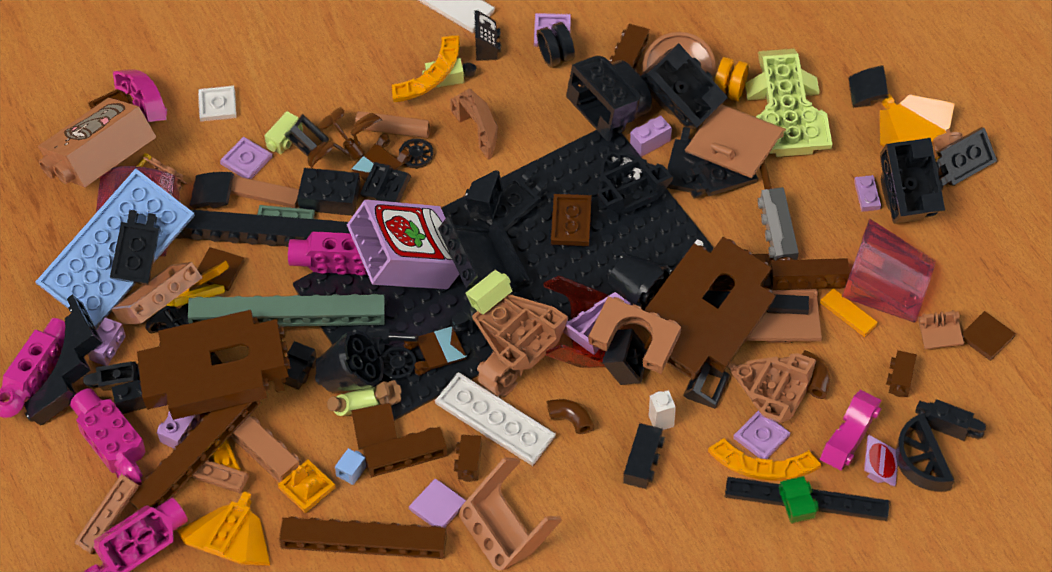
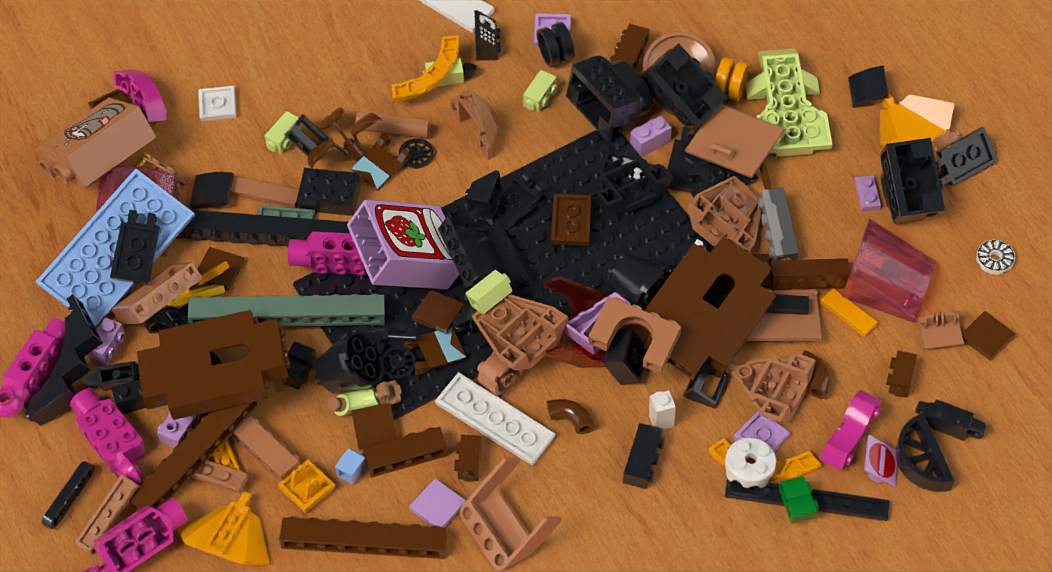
lavender tile [220,137,272,179] -> none
black slope [360,162,411,203] -> none
none -> black beam [42,461,95,530]
none -> reddish brown tile [412,290,465,334]
none -> yellowish green brick [523,70,558,113]
none -> nougat wedge [687,176,761,251]
none -> white plate [725,438,776,488]
none -> tile [976,240,1015,275]

